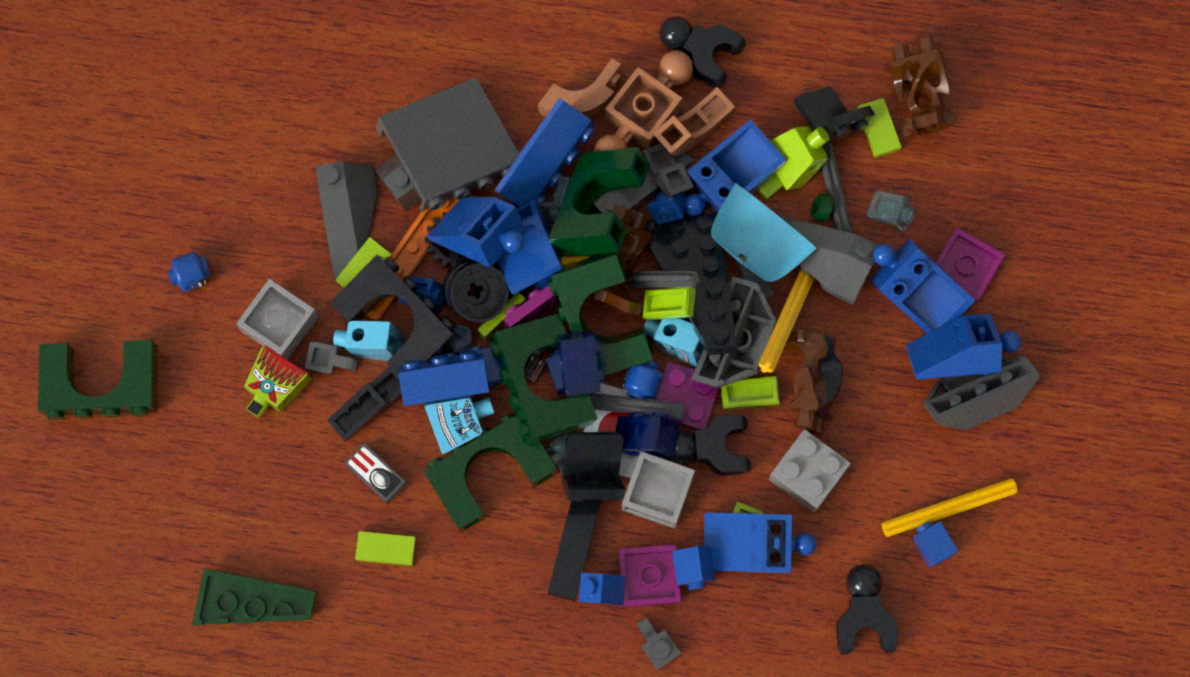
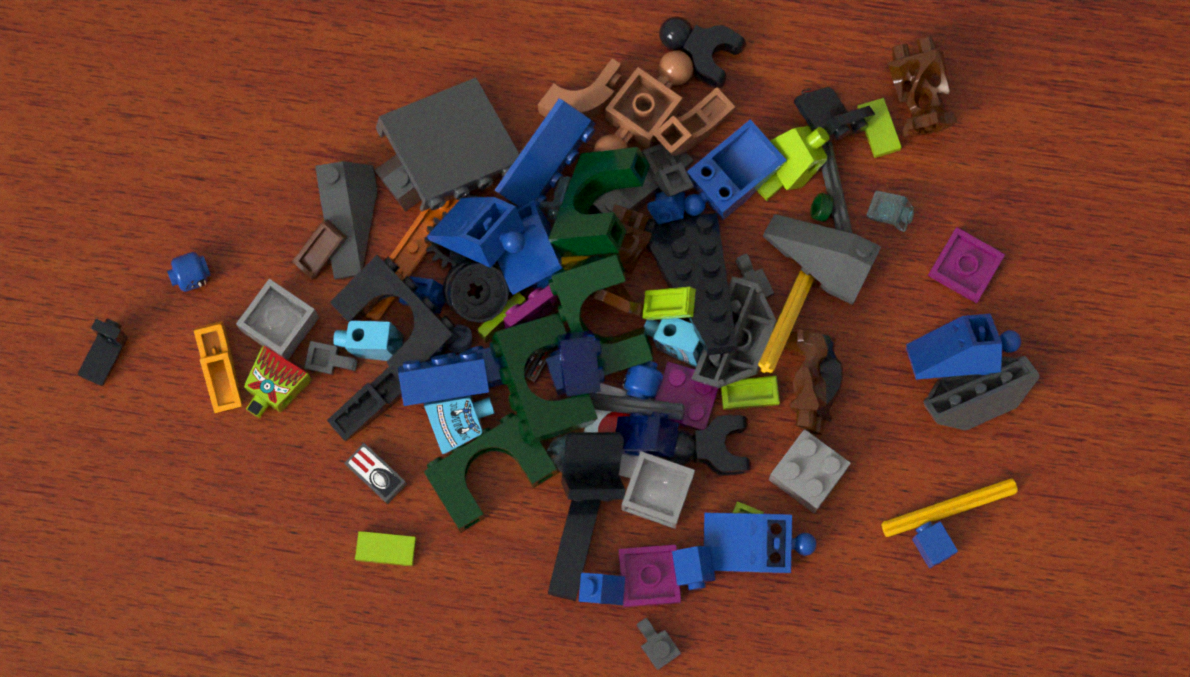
dark green arch [38,340,157,420] -> none
dark green wing [192,568,318,625] -> none
lime tile [335,237,391,287] -> none
dark grey axle [626,271,701,288] -> none
medium azure piece [711,183,817,282] -> none
black piece [836,564,897,655] -> none
blue slope [871,238,975,333] -> none
none -> black bracket [78,319,128,386]
none -> light orange slope [194,321,242,413]
none -> reddish brown tile [292,219,347,280]

